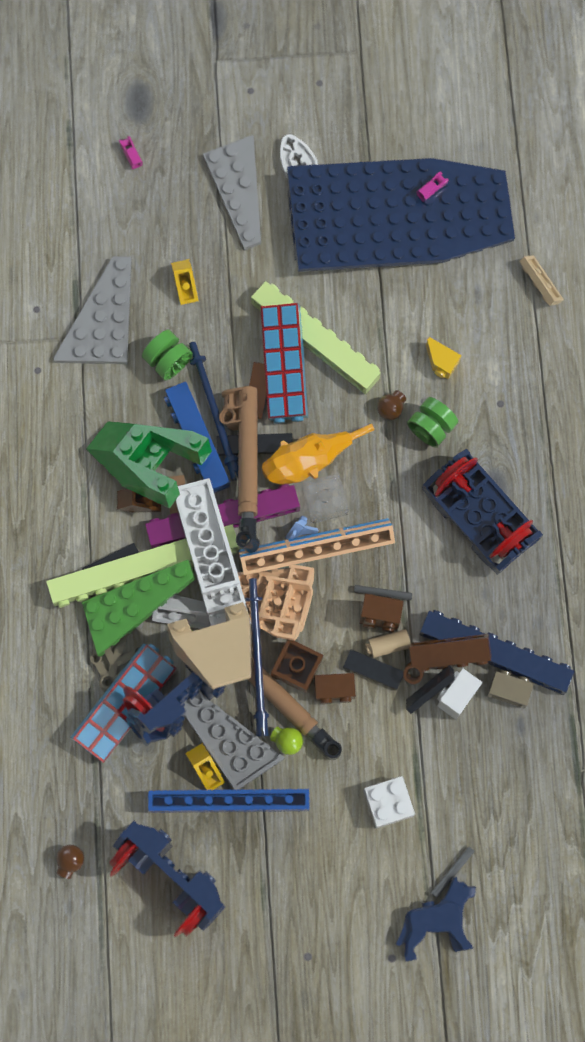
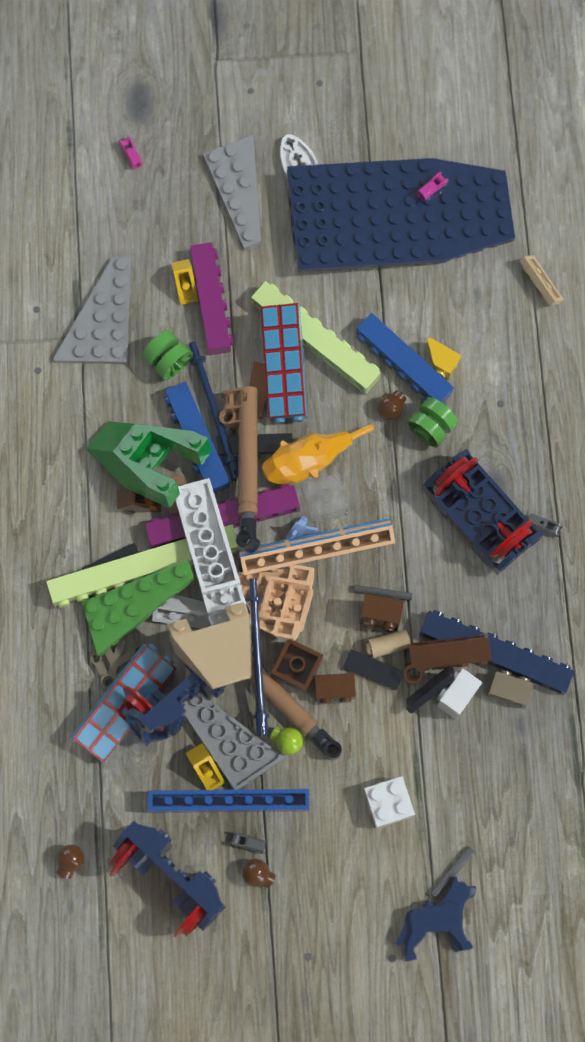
none -> magenta brick [190,242,234,356]
none -> dark grey bar [228,831,266,854]
none -> reddish brown piece [242,859,276,888]
none -> blue brick [356,313,454,403]
none -> dark grey bar [528,513,563,537]

